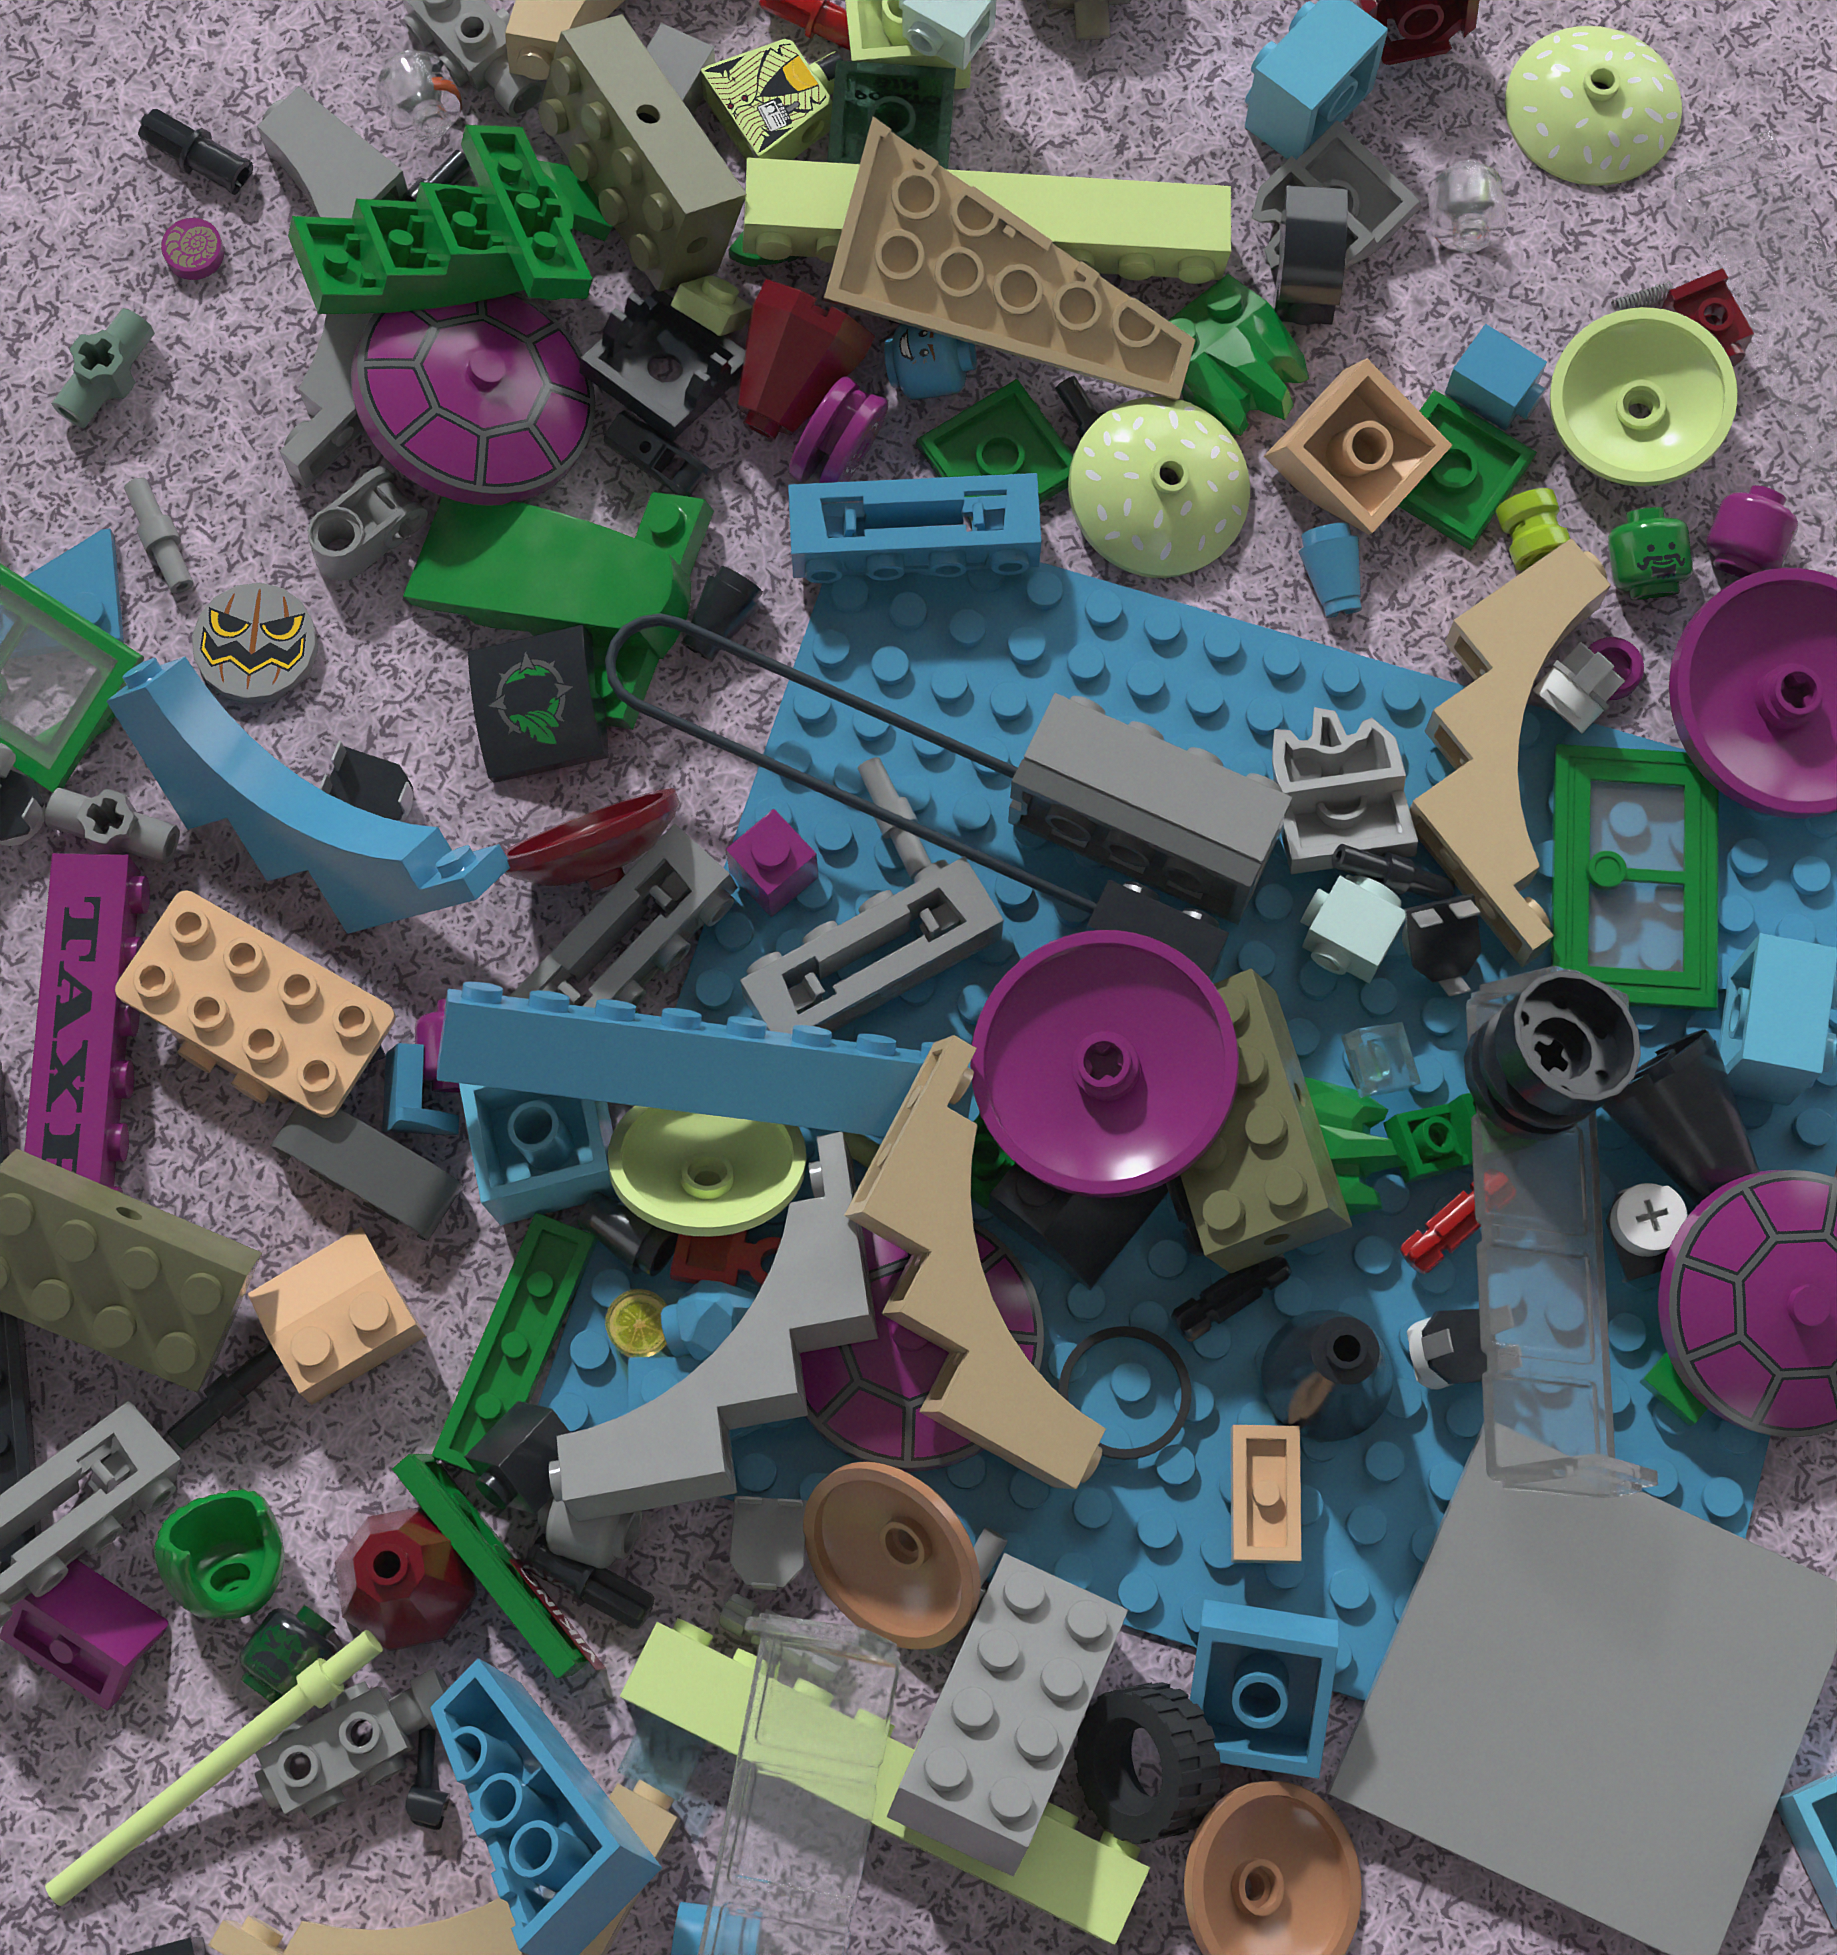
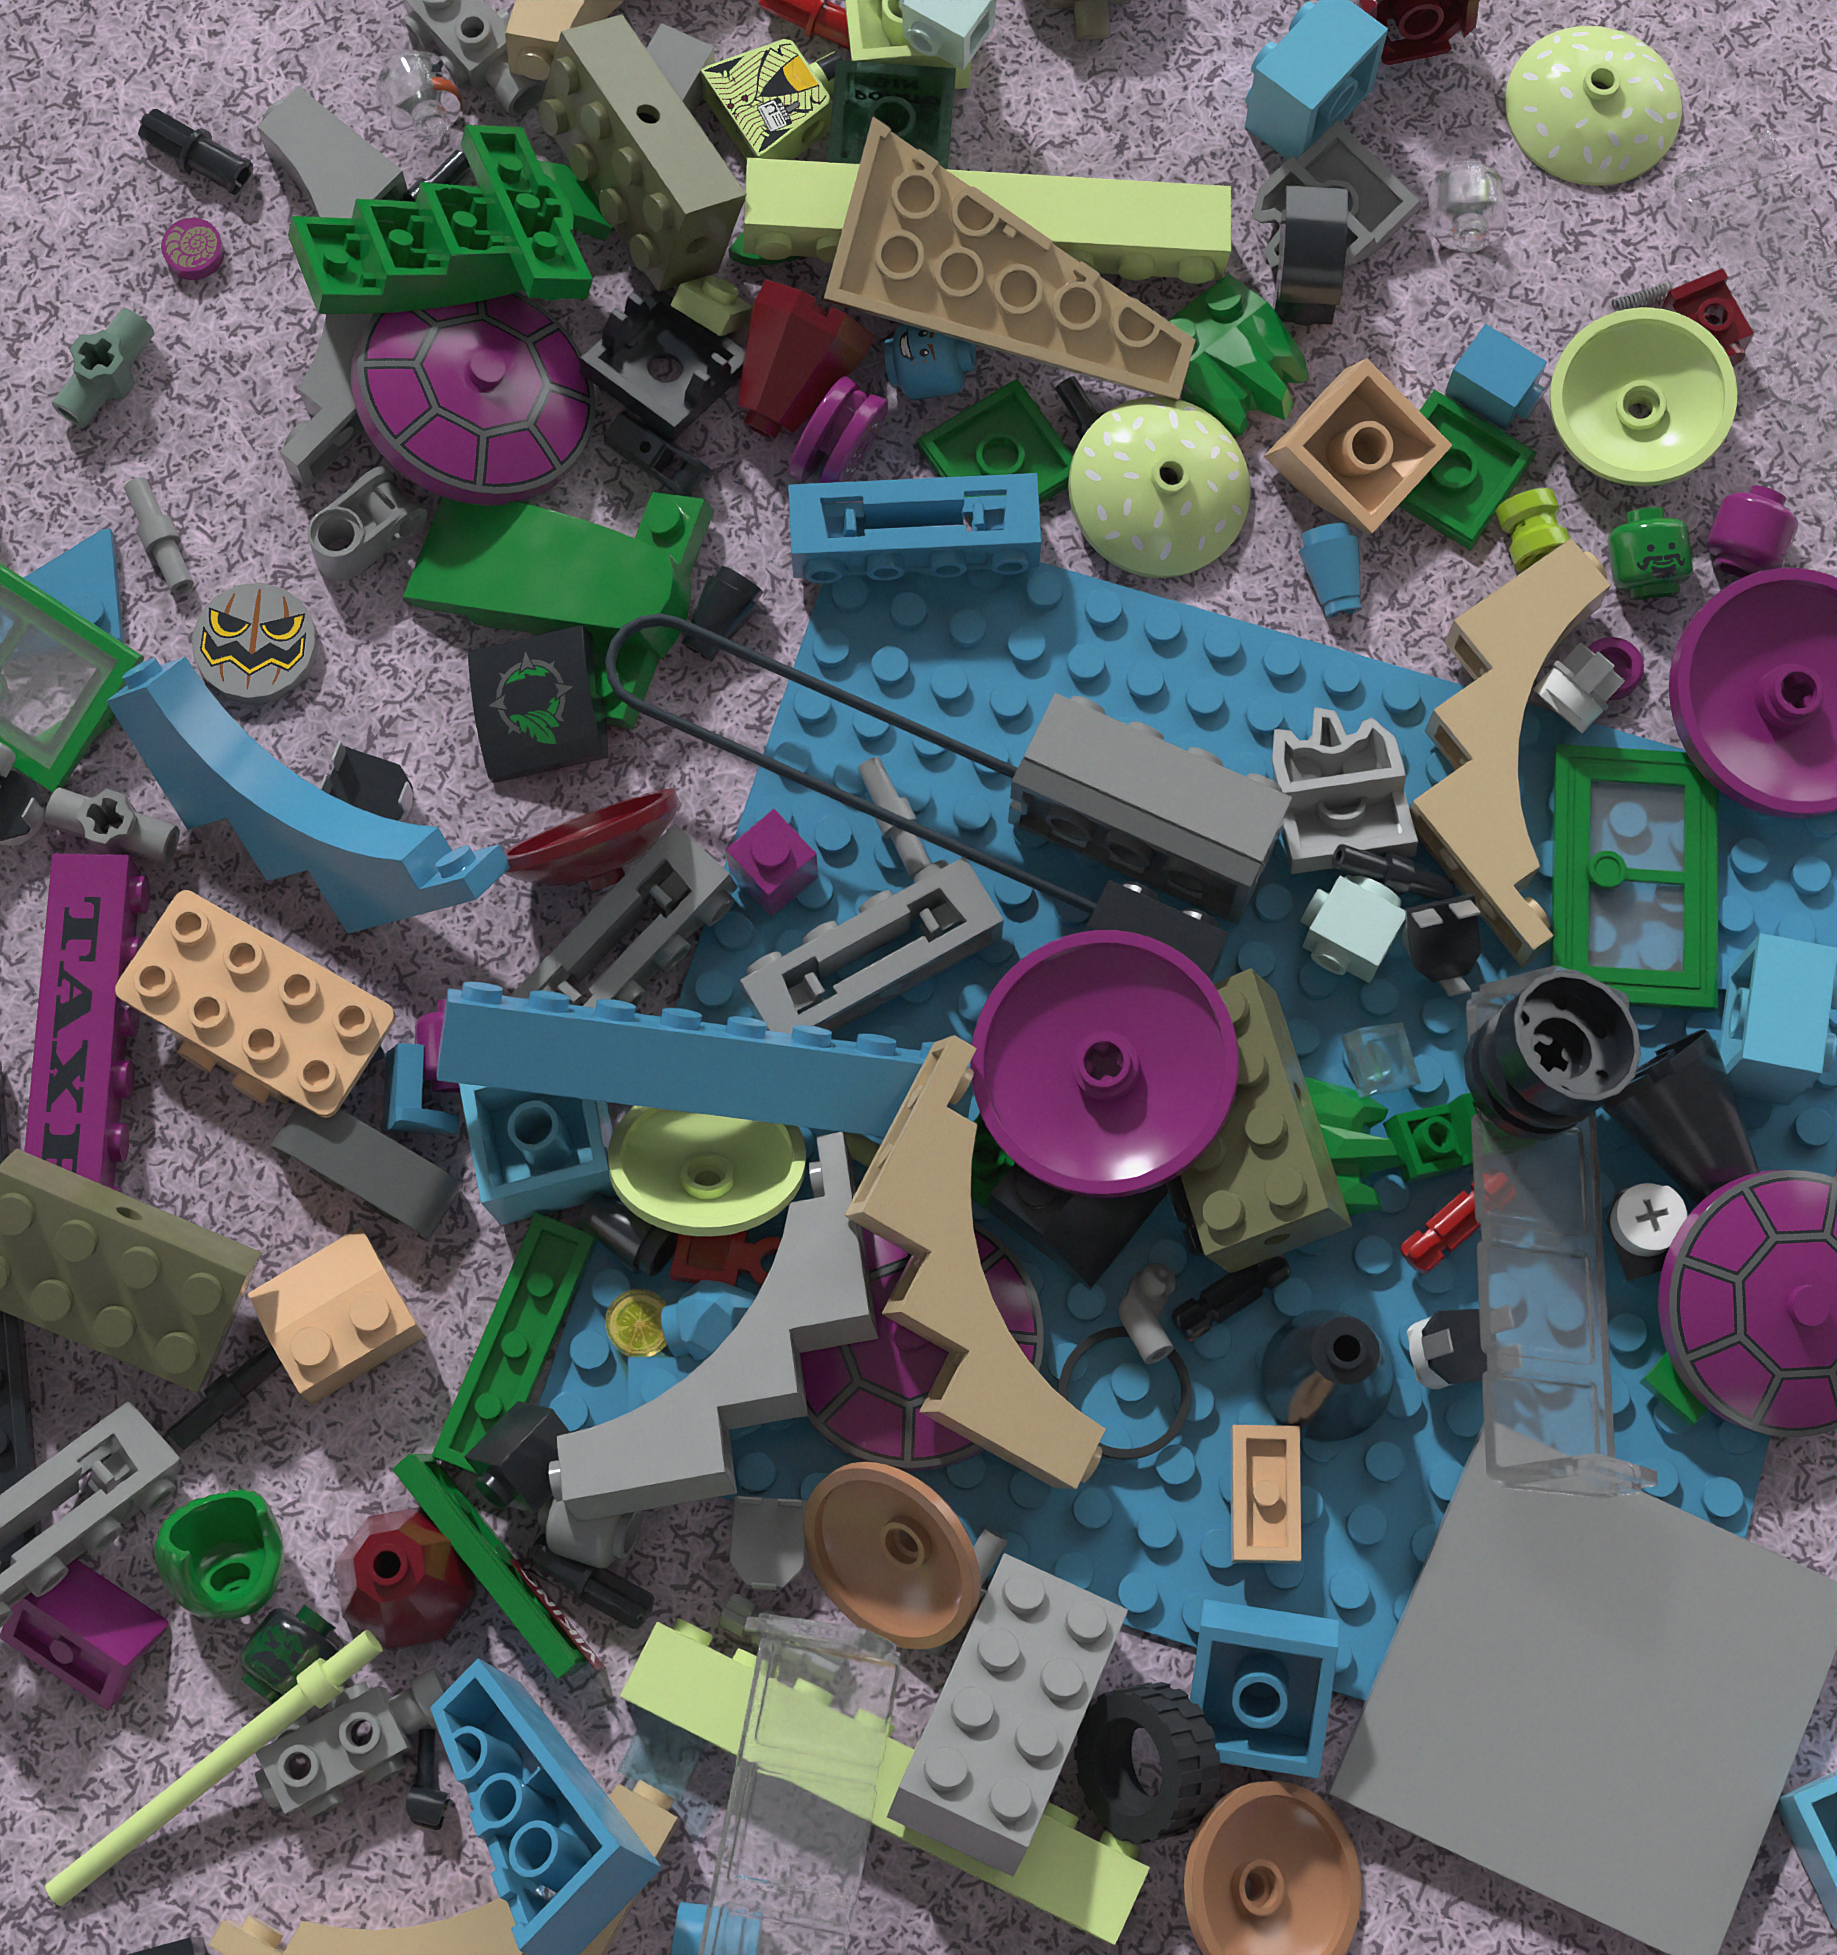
none -> light grey arm [1118,1263,1176,1364]

